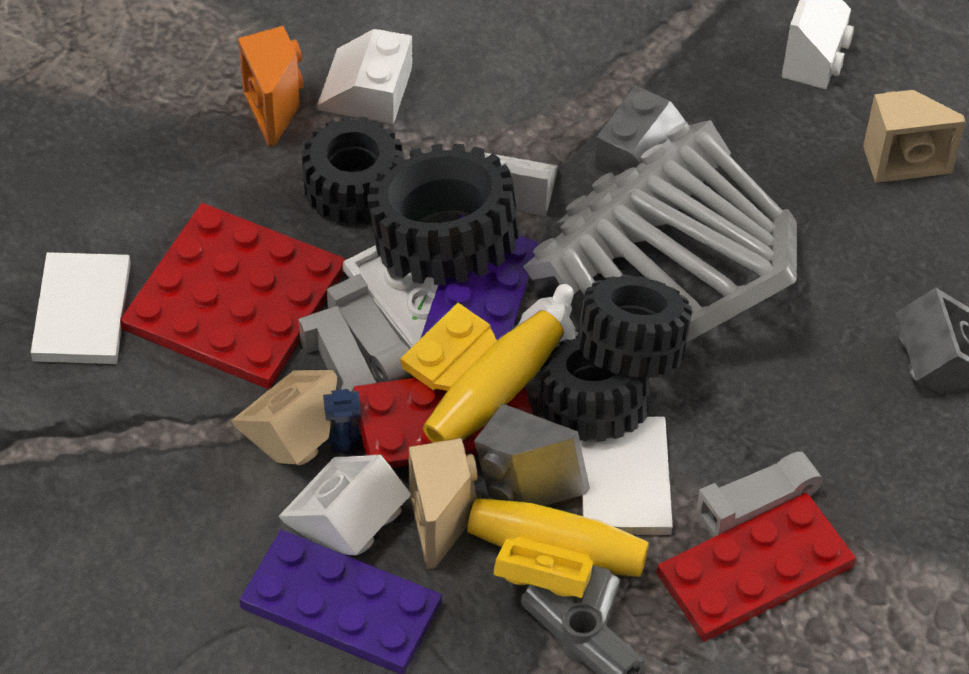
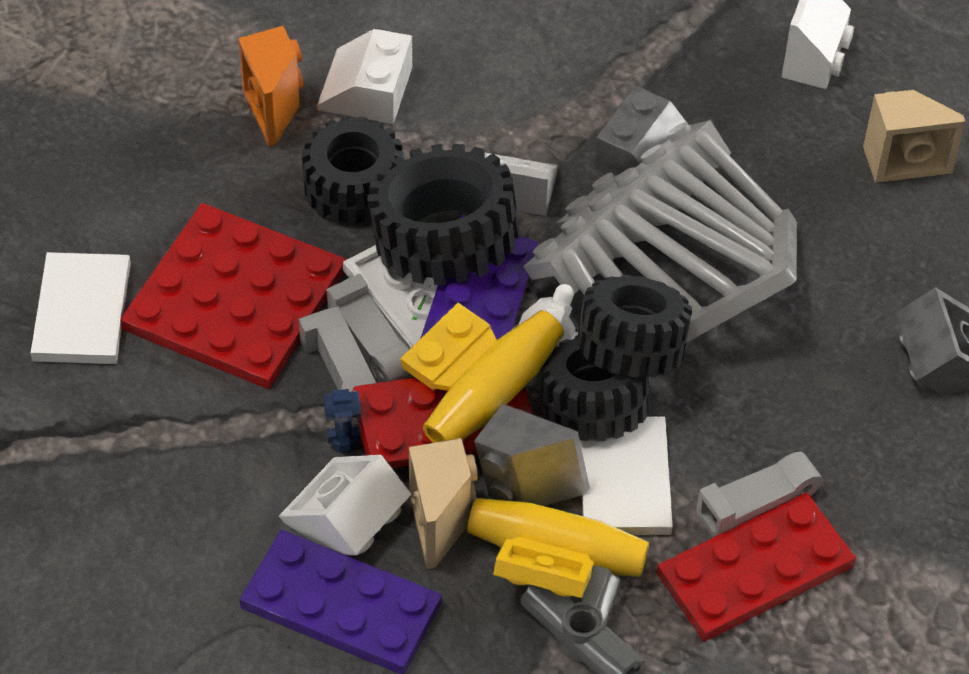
tan slope [231,370,338,465] -> none

